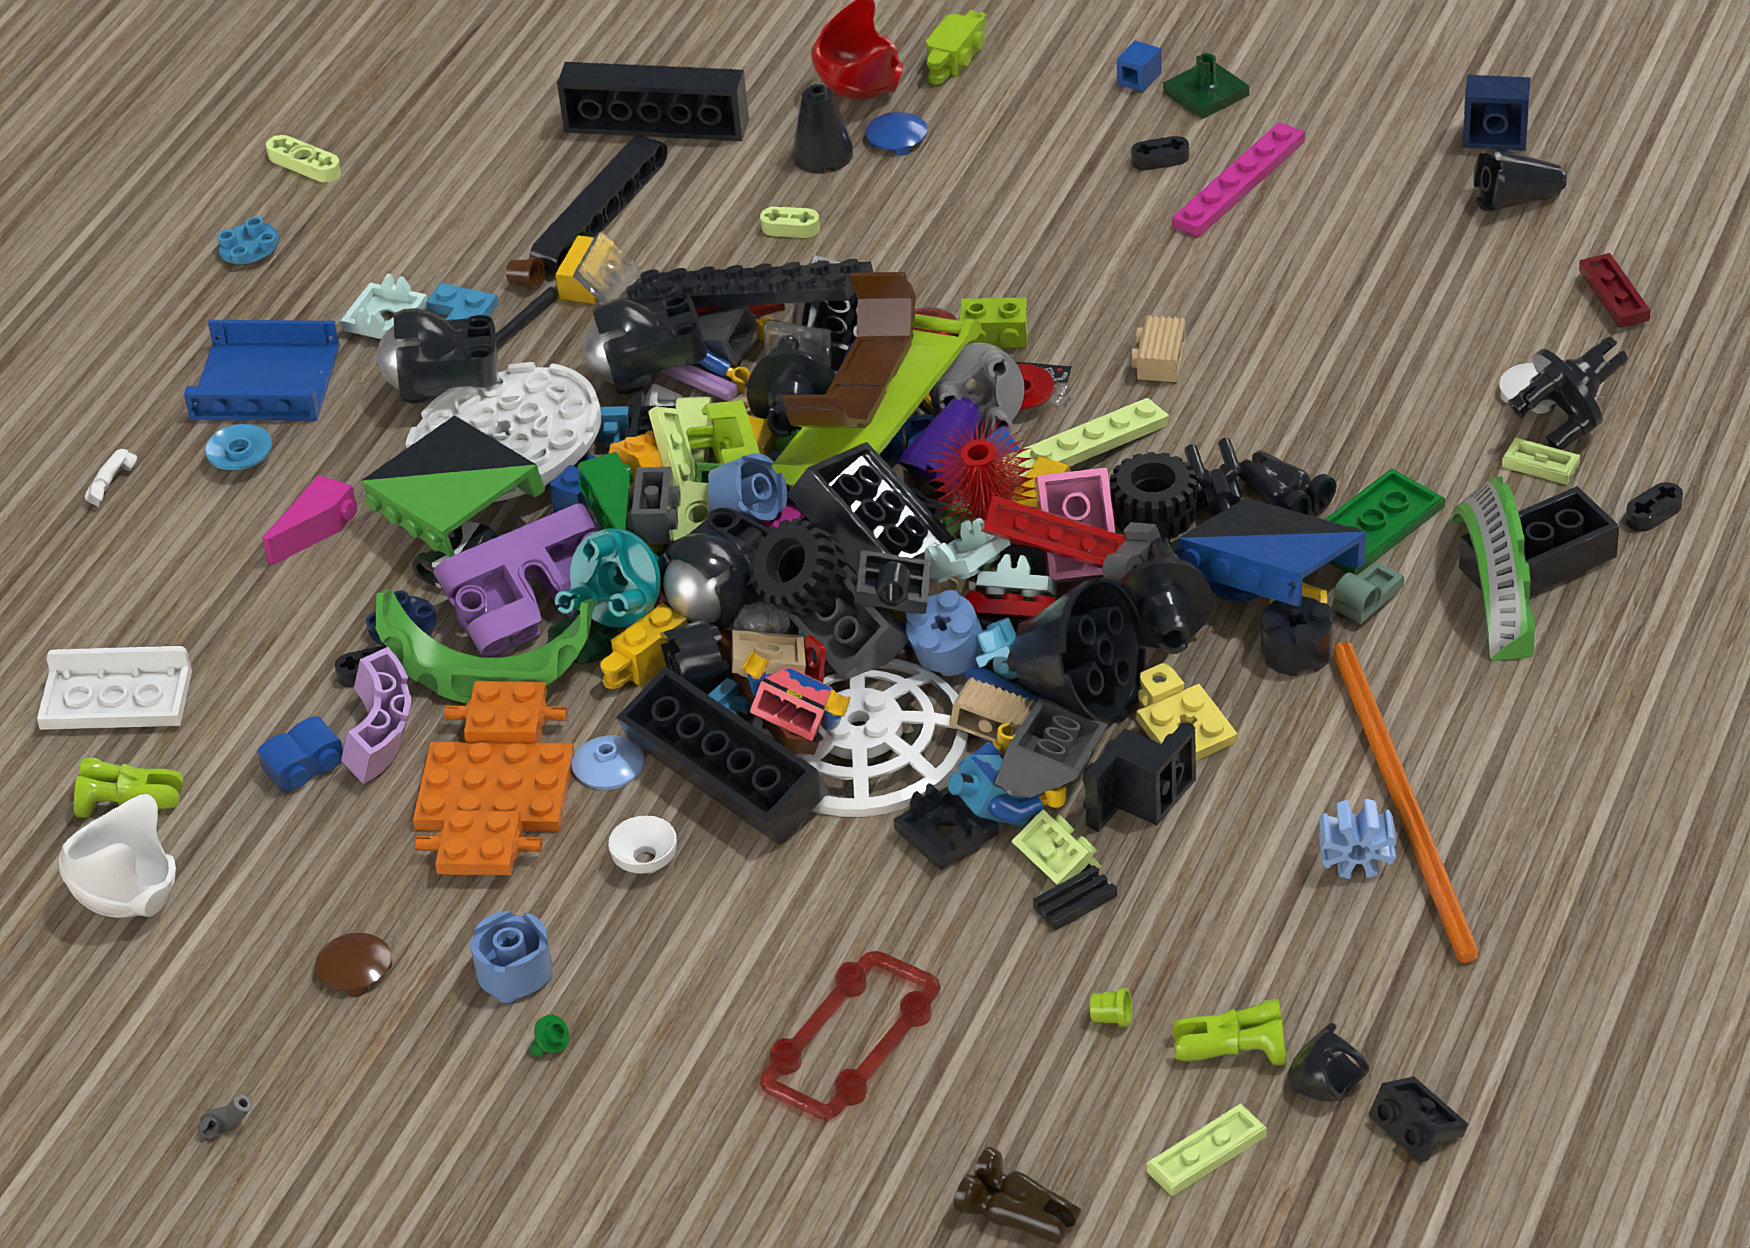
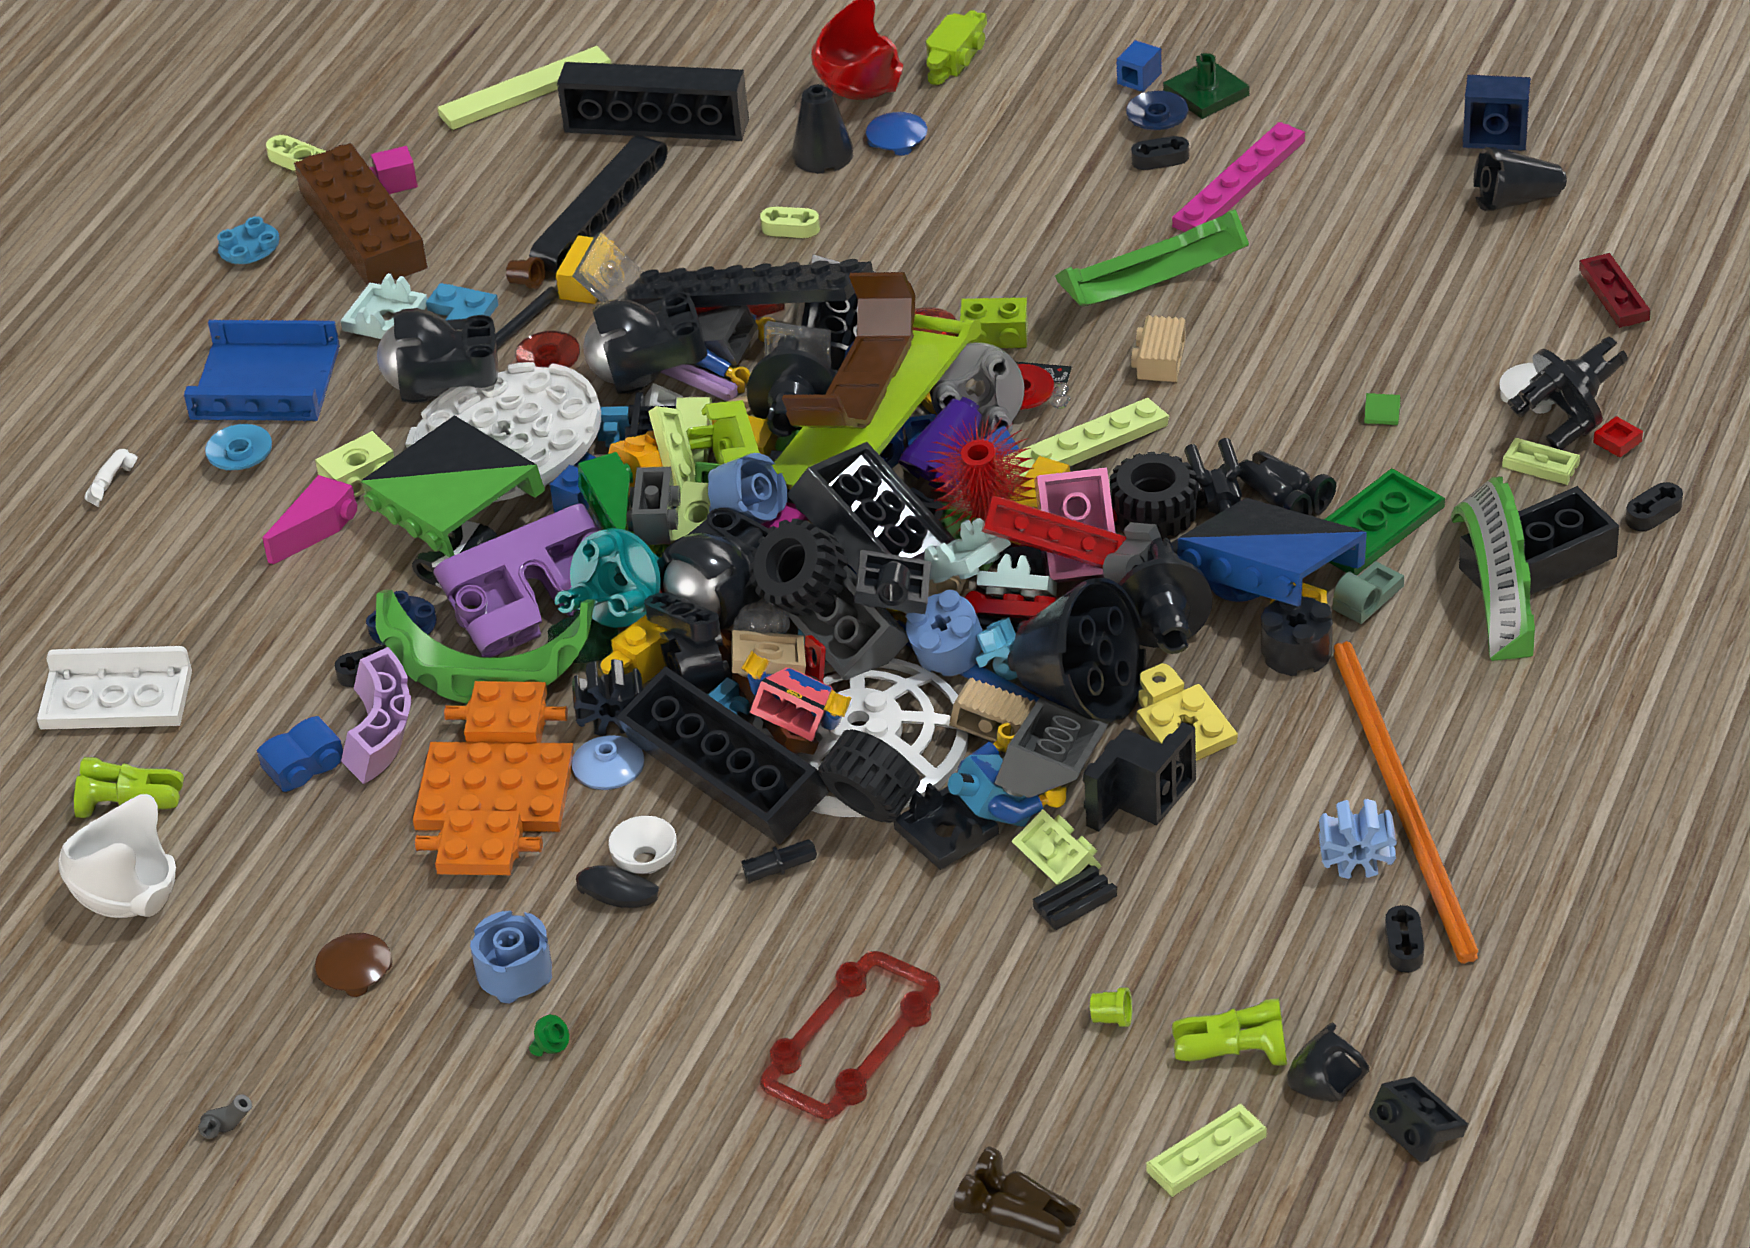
none -> reddish brown brick [294,143,428,286]
none -> yellowish green brick [315,431,394,498]
none -> dark pink brick [369,145,418,194]
none -> yellowish green tile [437,46,611,130]
none -> clear red dish [515,331,580,368]
none -> black gear [572,659,643,736]
none -> black arm [576,865,659,908]
none -> black beam [644,593,721,641]
none -> black axle [741,839,817,884]
none -> black tyre [818,729,920,823]
none -> bright green windscreen [1055,209,1249,306]
none -> dark blue dish [1126,91,1188,130]
none -> bright green slope [1364,393,1401,425]
none -> black beam [1385,905,1424,973]
none -> red plate [1593,416,1643,458]

